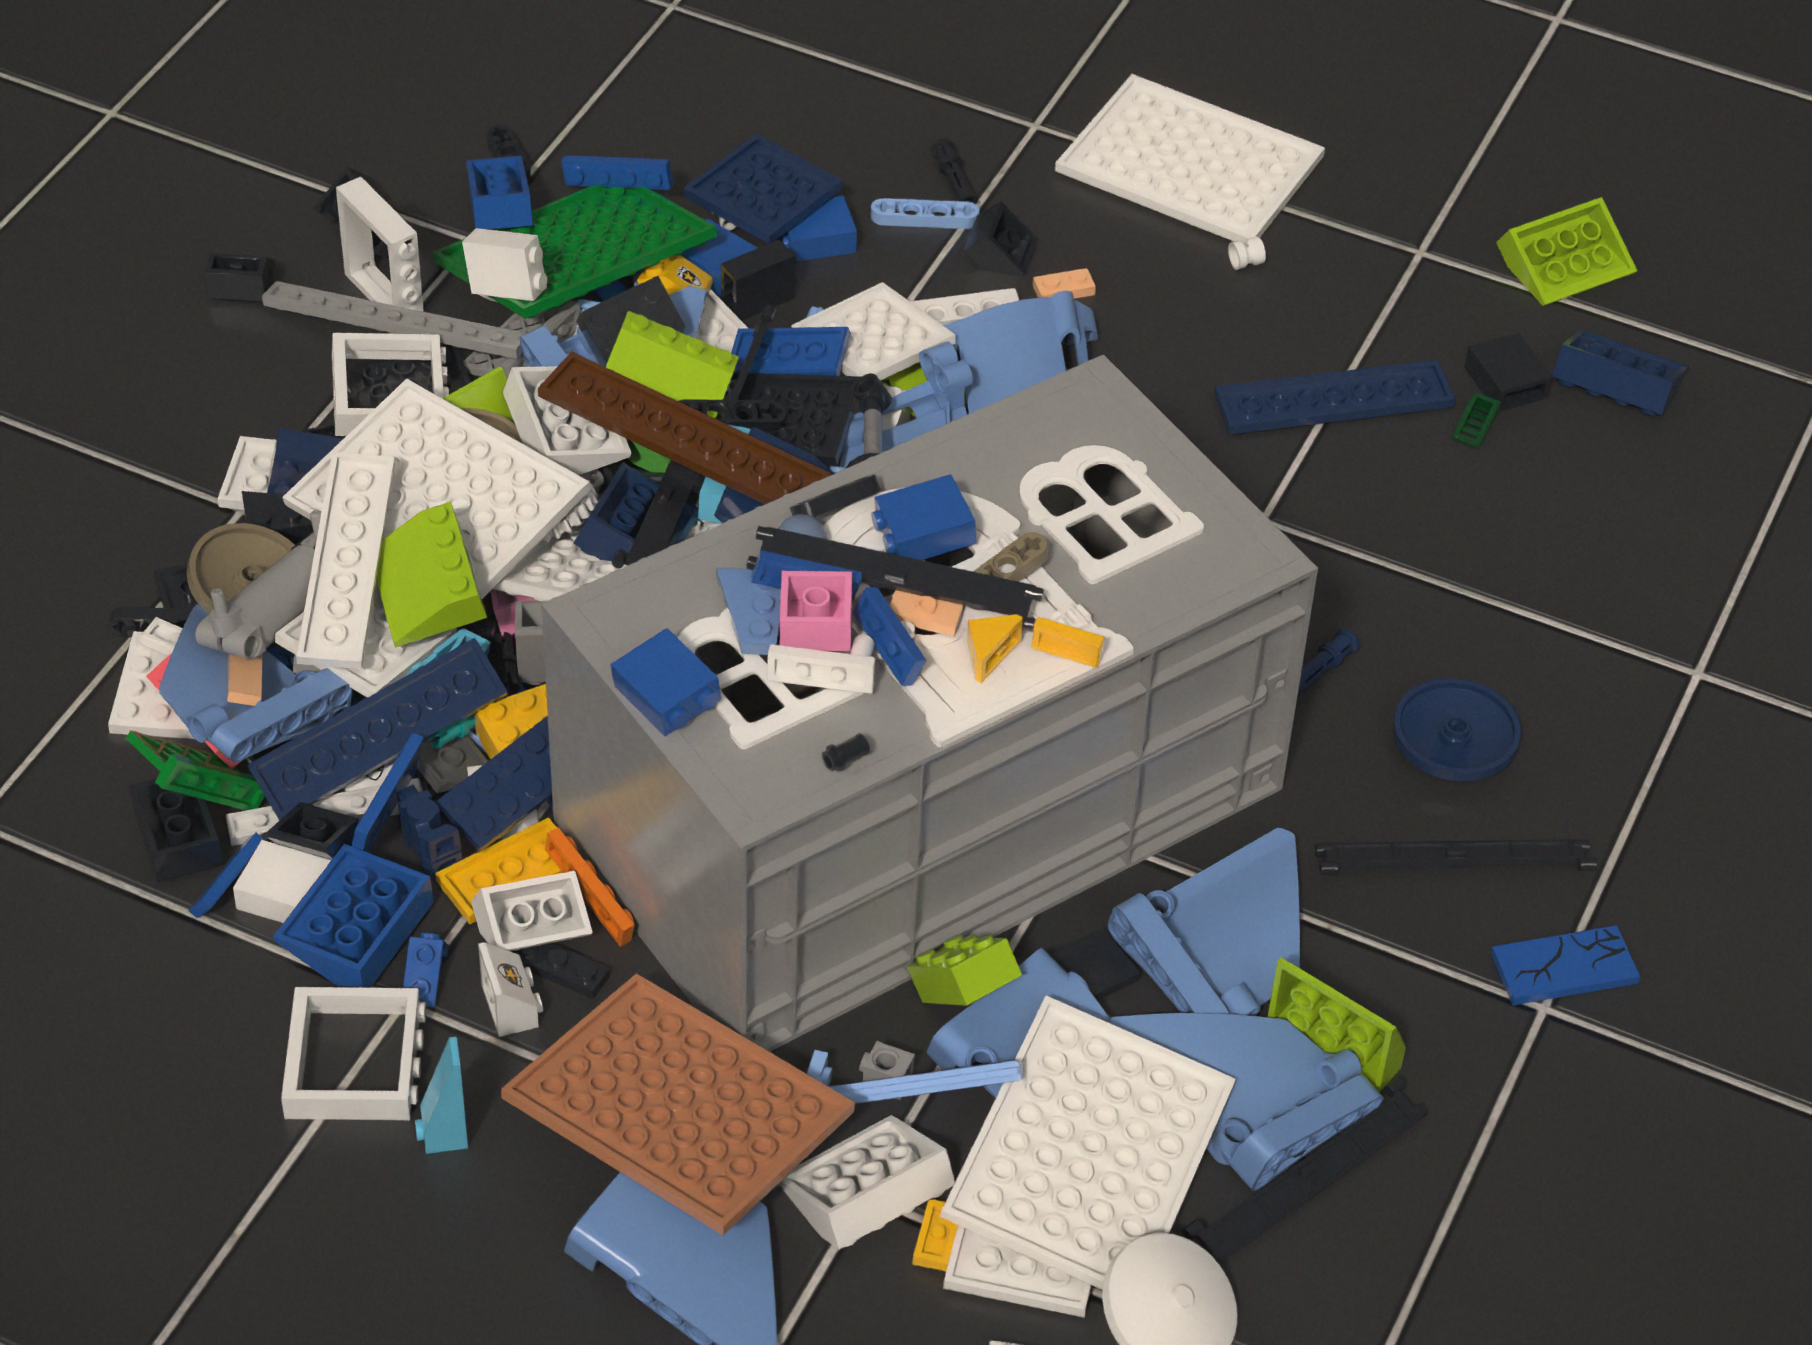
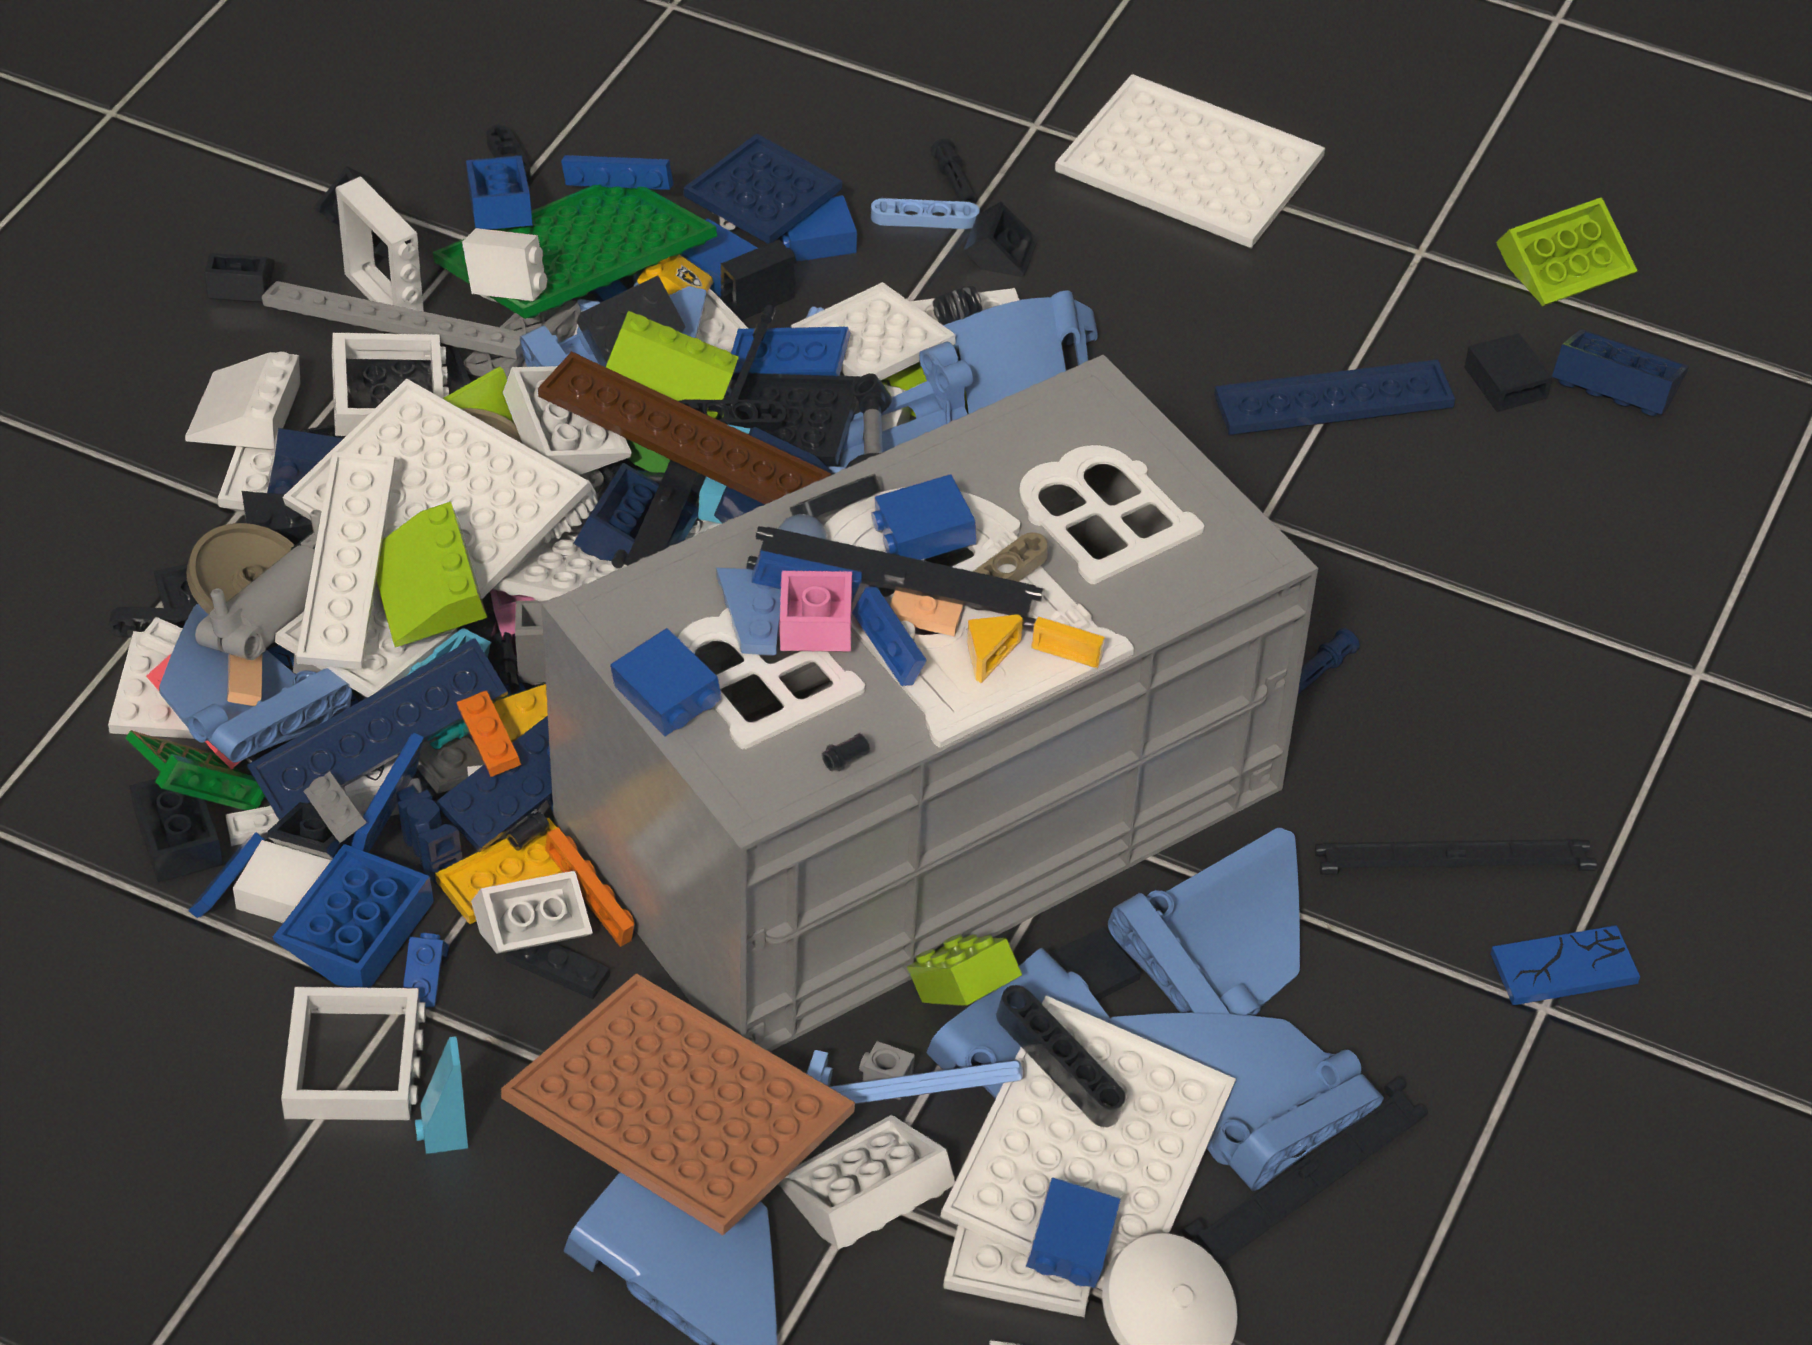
white slope [478,942,543,1037] -> none
white piece [767,635,876,694] -> none
yellow plate [913,1199,958,1271] -> none
light nougat plate [1033,268,1096,298] -> none
white wheel [1228,237,1265,270] -> none
lime slope [1268,957,1406,1093] -> none
dark blue dish [1393,678,1521,782] -> none
dark green slope [1451,391,1501,450] -> none
none -> white slope [185,352,300,449]
none -> light grey plate [304,771,367,843]
none -> orange plate [456,690,521,777]
none -> black pin [506,812,550,851]
none -> black gear [932,286,983,325]
none -> black beam [996,985,1126,1127]
none -> blue brick [1025,1177,1121,1288]

